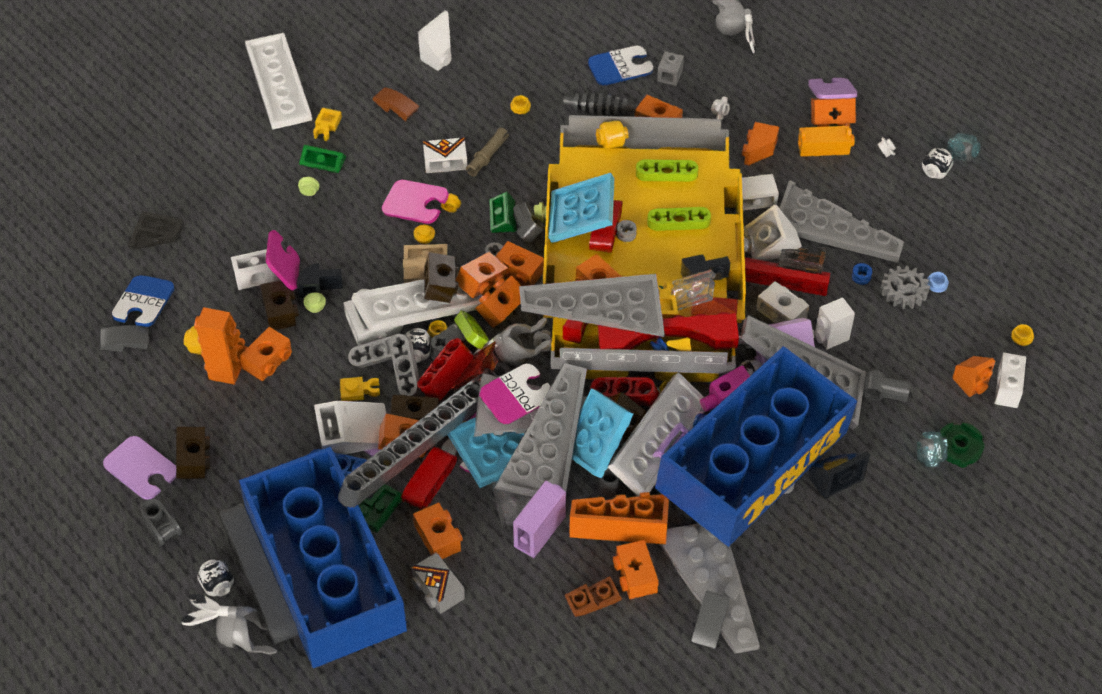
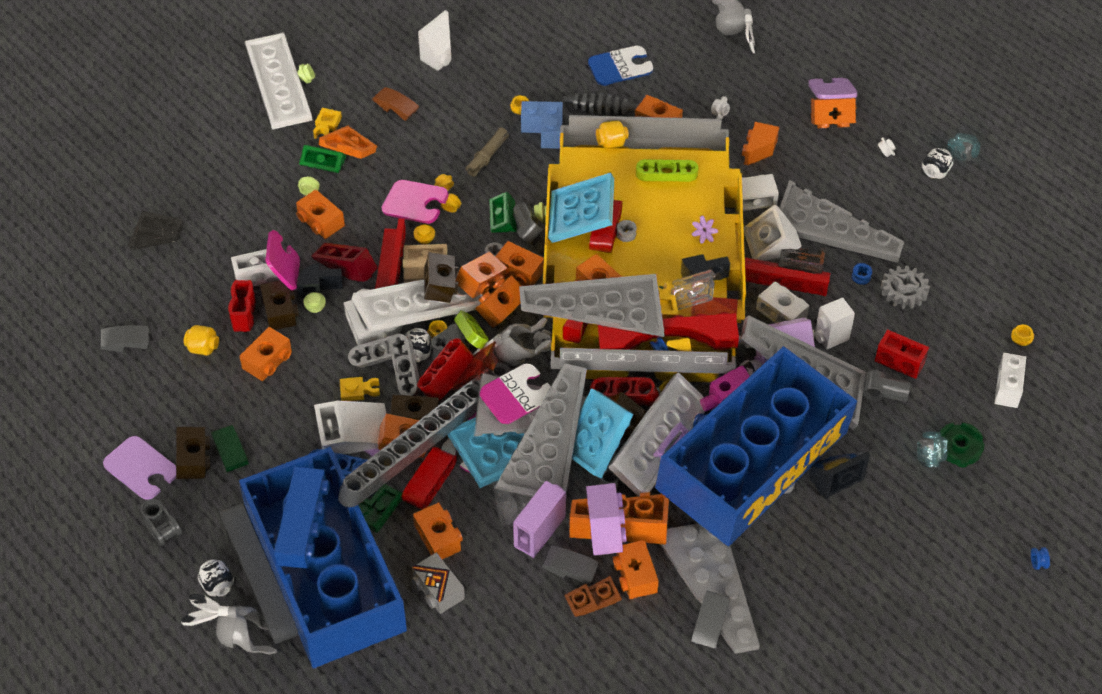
piece [112,275,174,327] -> none
orange wedge [194,307,248,385] -> none
white brick [423,138,467,173] -> none
lime beam [647,207,711,231] -> none
light grey brick [657,51,684,86] -> none
light grey bush [744,235,754,254] -> none
light orange brick [798,126,855,157] -> none
light blue plate [927,272,949,293] -> none
orange slope [952,356,995,397] -> none
none -> dark green tile [211,425,249,472]
none -> red brick [228,280,256,332]
none -> blue brick [274,467,329,568]
none -> orange brick [296,189,345,239]
none -> yellowish green plate [297,64,315,84]
none -> dark red slope [311,243,378,282]
none -> orange wing [319,126,377,159]
none -> red fence [375,218,406,289]
none -> yellow plate [434,174,454,191]
none -> medium blue brick [521,101,563,149]
none -> dark grey slope [542,545,599,585]
none -> lavender brick [586,483,627,555]
none -> lavender plant [692,216,718,244]
none -> red brick [875,329,929,379]
none -> blue bush [1031,547,1050,570]

